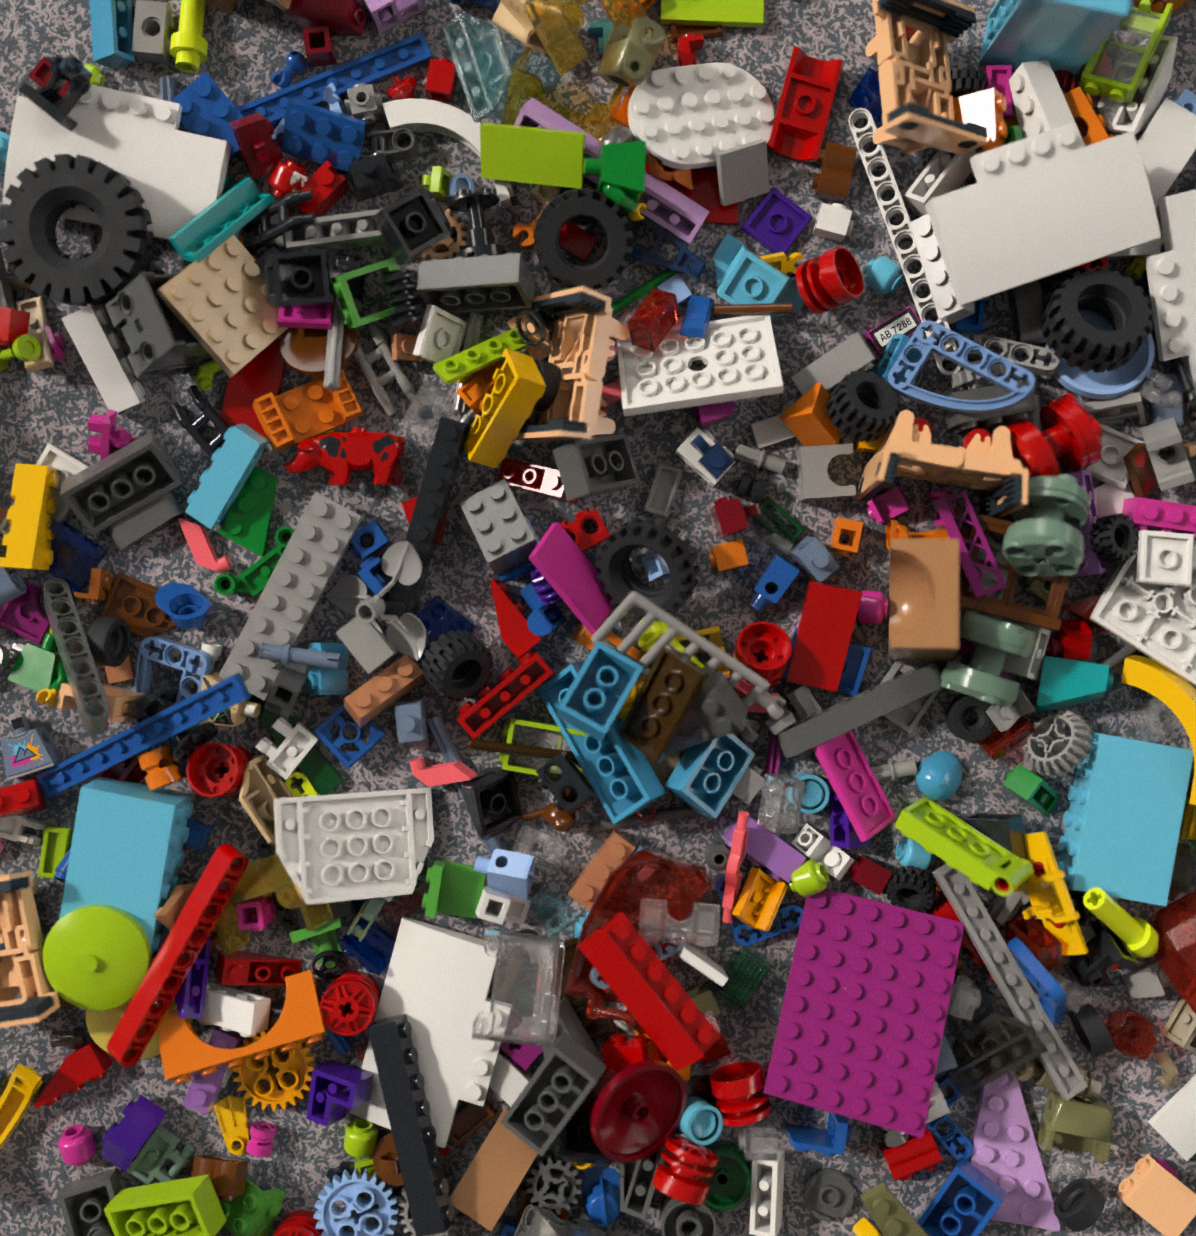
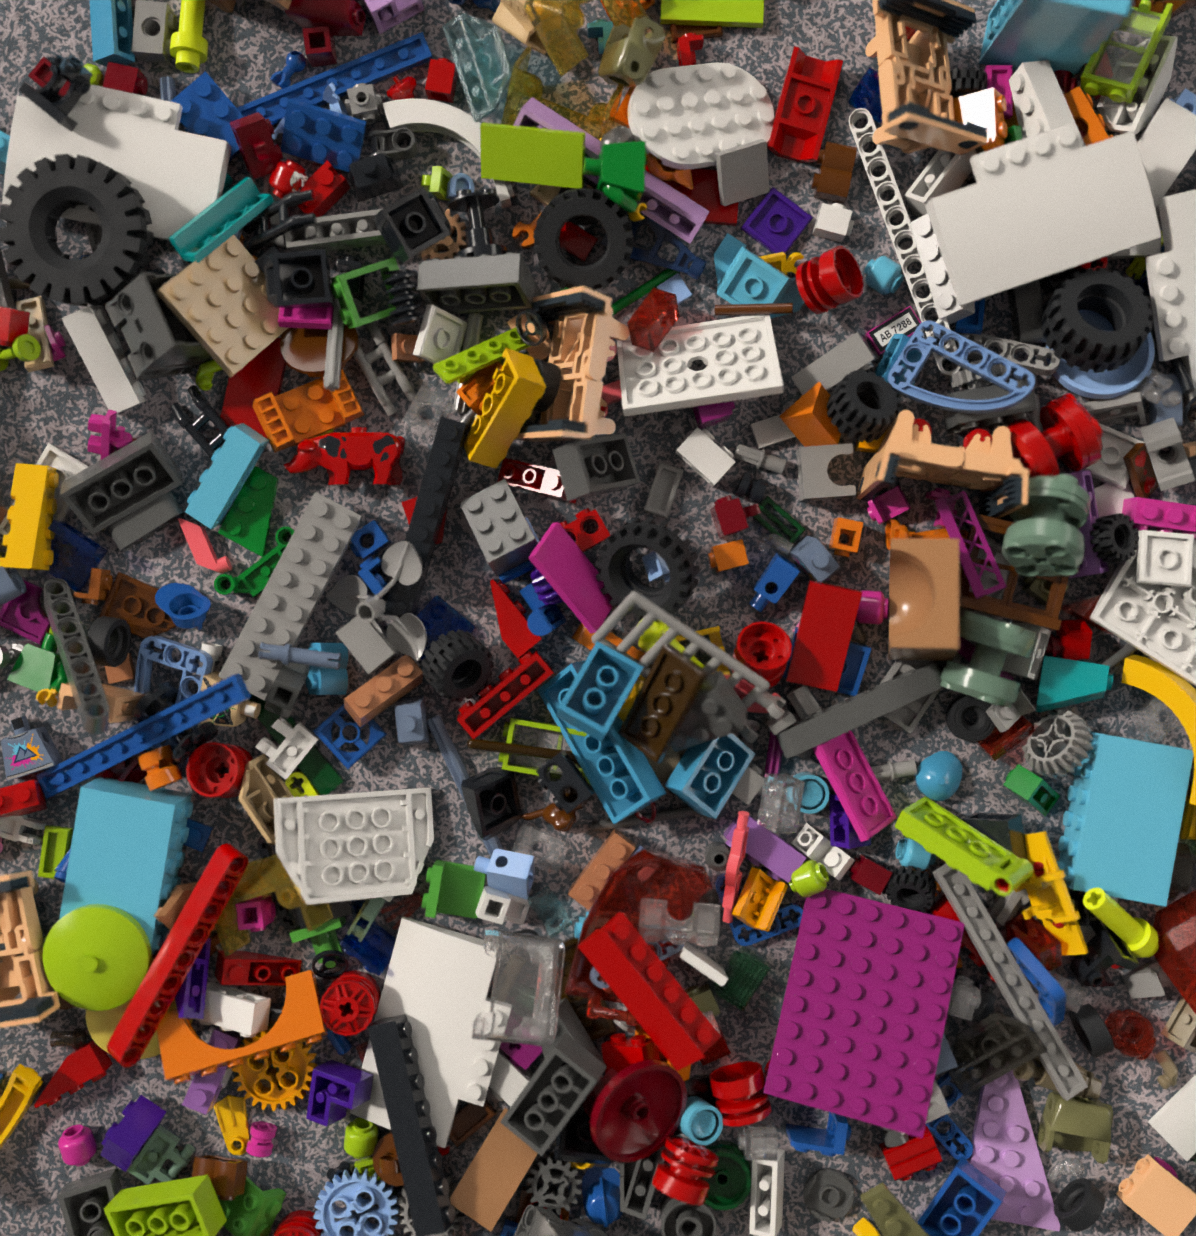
coral piece [409,757,477,787] -> none
blue tile [679,295,714,339] -> none
dark blue plate [690,435,735,480] -> none
none -> dark red brick [103,62,148,96]

